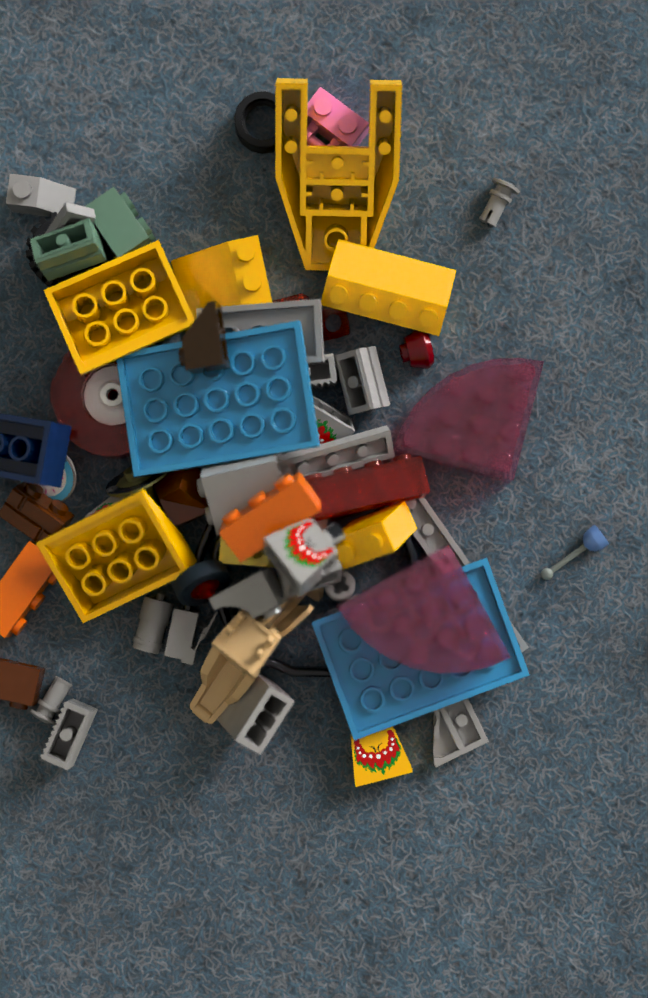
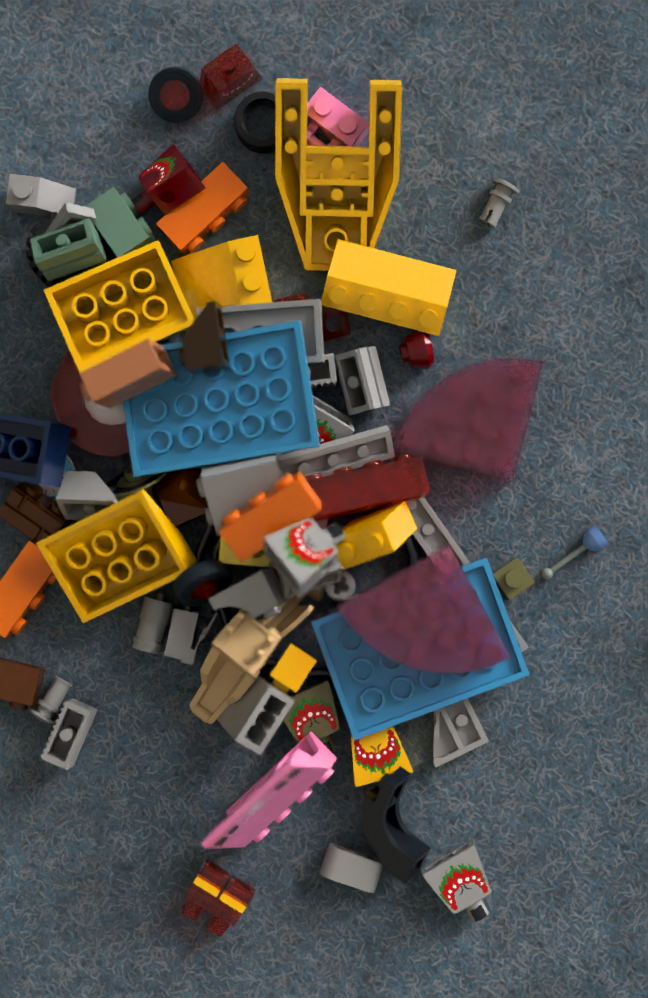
none -> light grey slope [55,471,118,520]
none -> nougat brick [79,339,177,408]
none -> dark red torso [131,144,206,215]
none -> black wheel [148,66,203,123]
none -> orange brick [156,162,249,256]
none -> clear red hips [182,858,256,937]
none -> clear red torso [200,44,263,111]
none -> bright pink piece [201,731,337,848]
none -> yellow brick [270,642,317,693]
none -> torso [283,679,341,753]
none -> light grey beam [319,843,383,893]
none -> black arch [361,766,431,884]
none -> light grey torso [421,840,492,922]
none -> olive brick [492,557,535,600]

